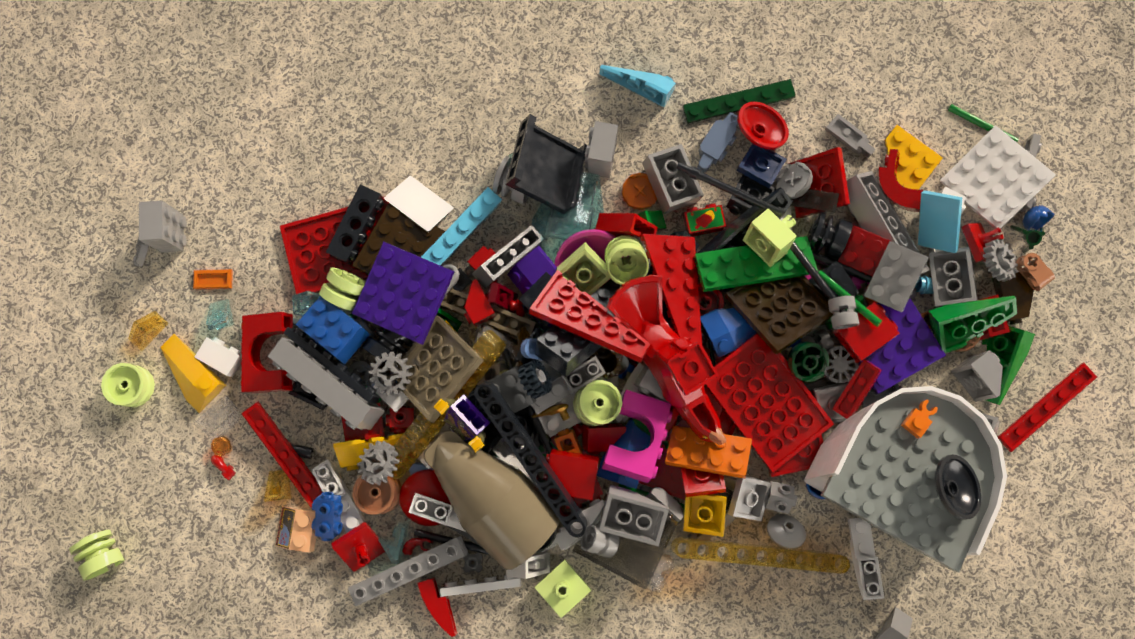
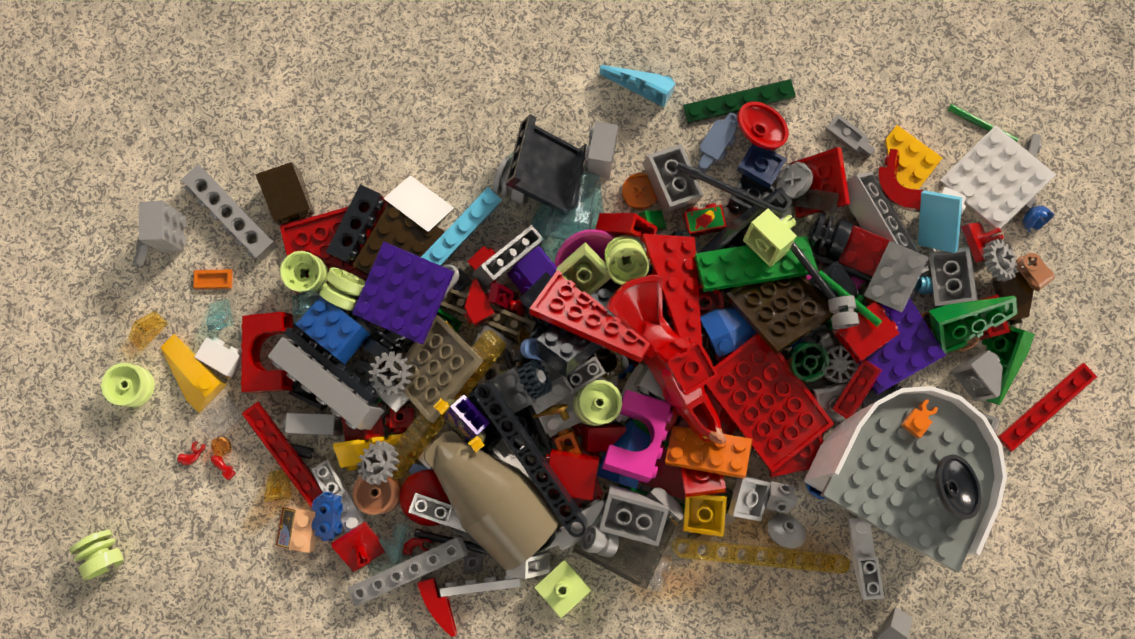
dark green plant [1010,225,1045,254] -> none
none -> red arm [177,441,206,465]
none -> light grey brick [181,164,278,261]
none -> dark brown slope [255,162,314,225]
none -> yellowish green wheel [280,251,328,295]
none -> light grey brick [283,413,342,436]

